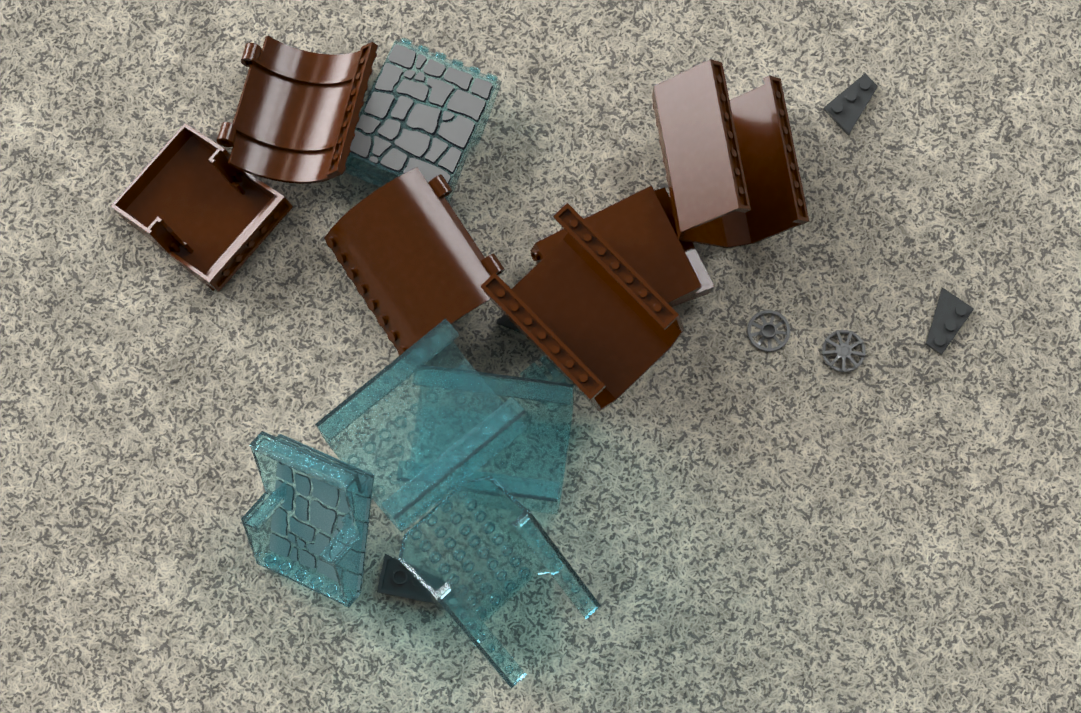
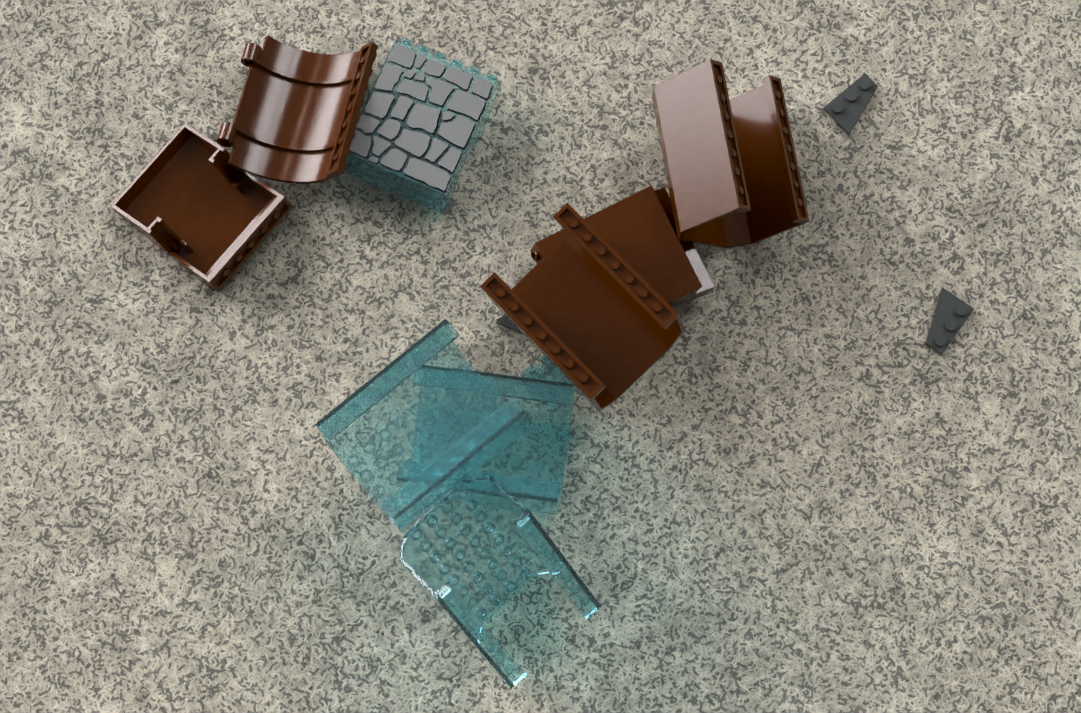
clear light blue panel [241,431,374,608] -> none
reddish brown panel [324,167,505,363] -> none
dark grey wing [377,554,458,608] -> none
light grey wheel [747,310,790,352] -> none
light grey wheel [822,330,866,372] -> none

